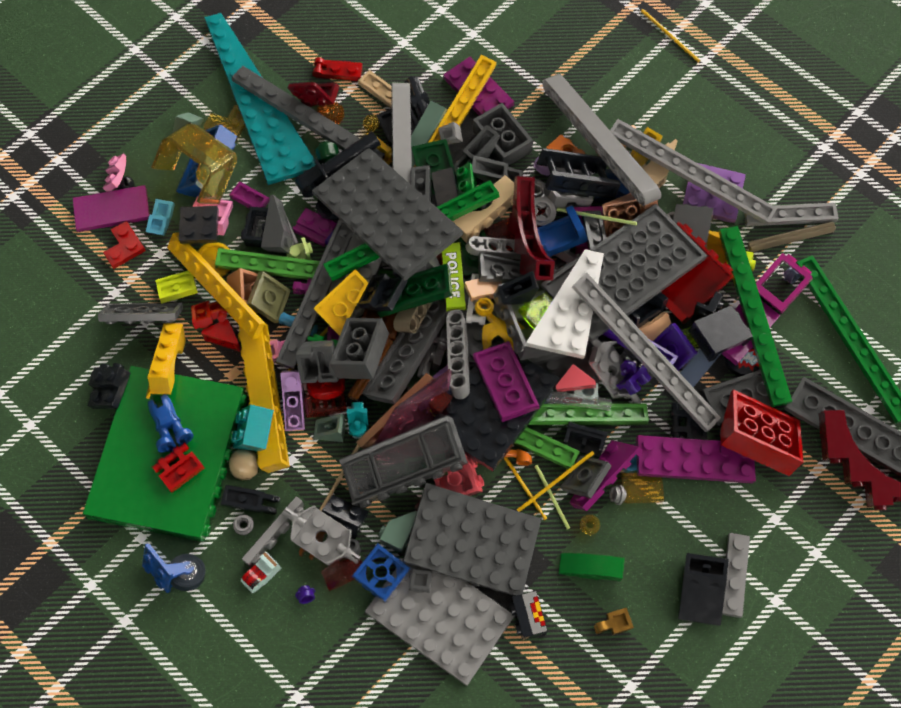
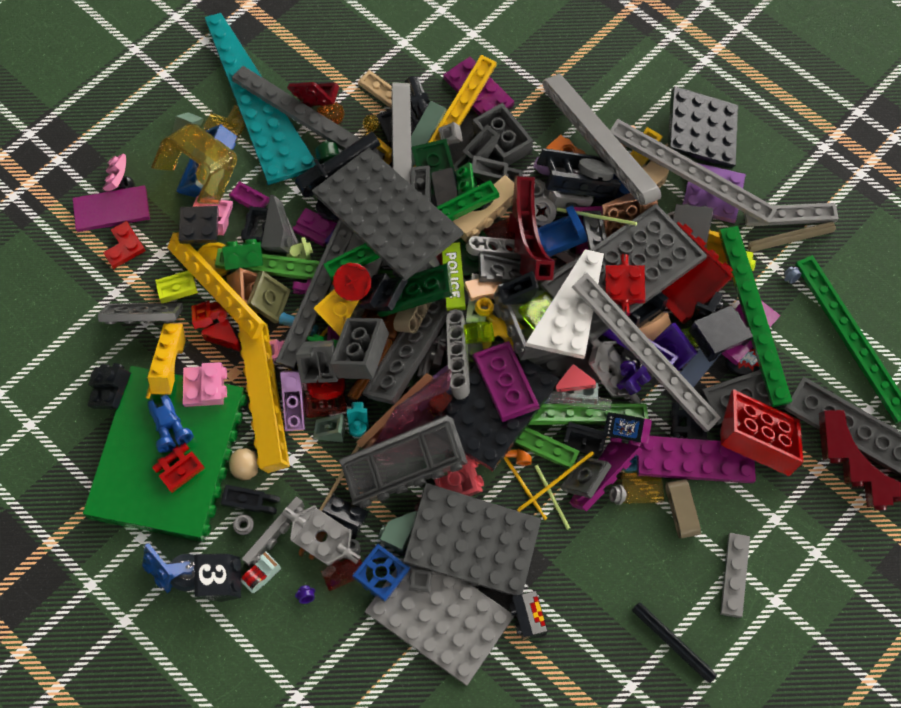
medium azure slope [146,199,175,236] -> none
teal slope [231,405,274,451] -> none
red plate [312,57,363,81] -> none
green slope [559,553,625,582] -> none
clear yellow plate [580,515,600,535] -> none
pearl gold plate [594,608,634,635] -> none
yellow piece [641,9,700,62] -> none
black slope [678,553,729,626] -> none
dark pink window [756,253,813,314] -> none
none -> bright pink plate [183,362,227,407]
none -> black slope [194,554,242,602]
none -> green bracket [222,239,263,270]
none -> red tile [333,263,371,301]
none -> clear neon green panel [463,322,494,344]
none -> dark grey tile [578,158,615,181]
none -> brick [603,412,652,446]
none -> red plate [605,254,646,316]
none -> black axle [632,602,717,683]
none -> dark tan beam [665,479,701,539]
none -> plate [668,86,738,168]

